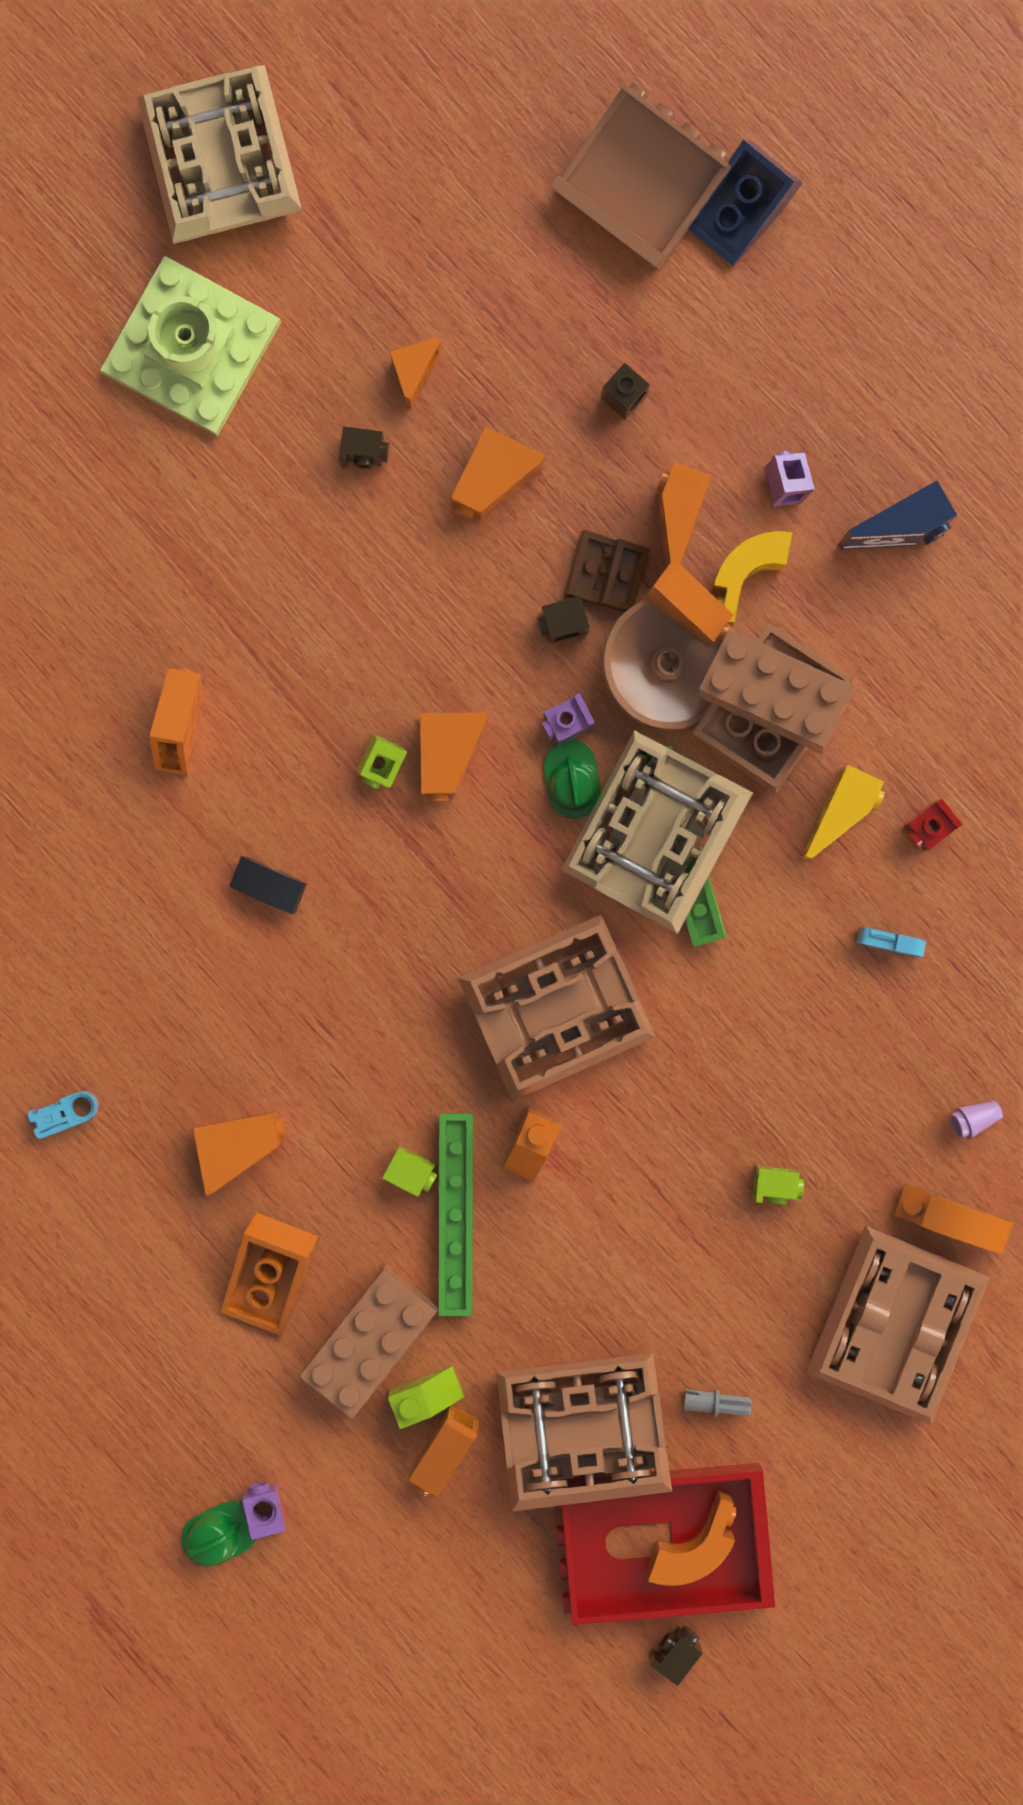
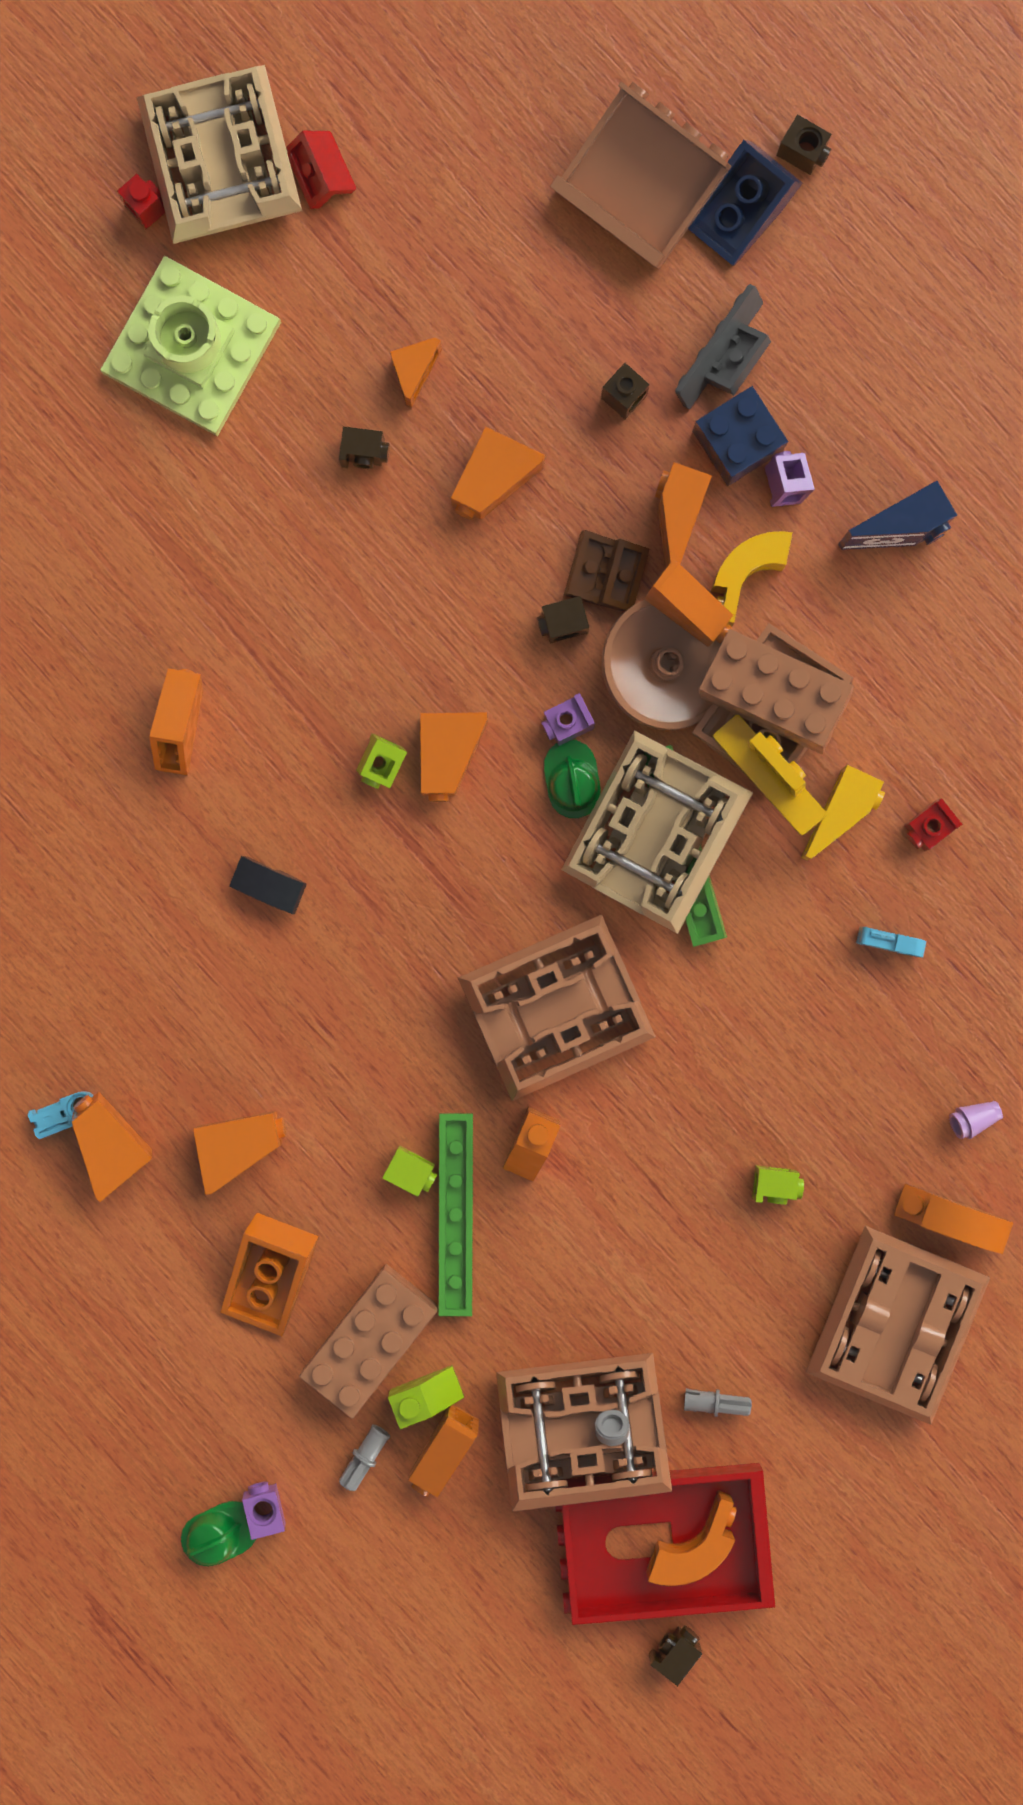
none -> orange slope [72,1092,152,1202]
none -> red brick [117,173,165,229]
none -> red panel [286,131,356,209]
none -> light grey axle [339,1424,391,1491]
none -> light grey tile [595,1409,629,1446]
none -> dark grey bracket [675,284,771,409]
none -> dark blue brick [692,386,788,486]
none -> yellow bracket [713,715,827,836]
none -> dark brown brick [776,114,832,175]

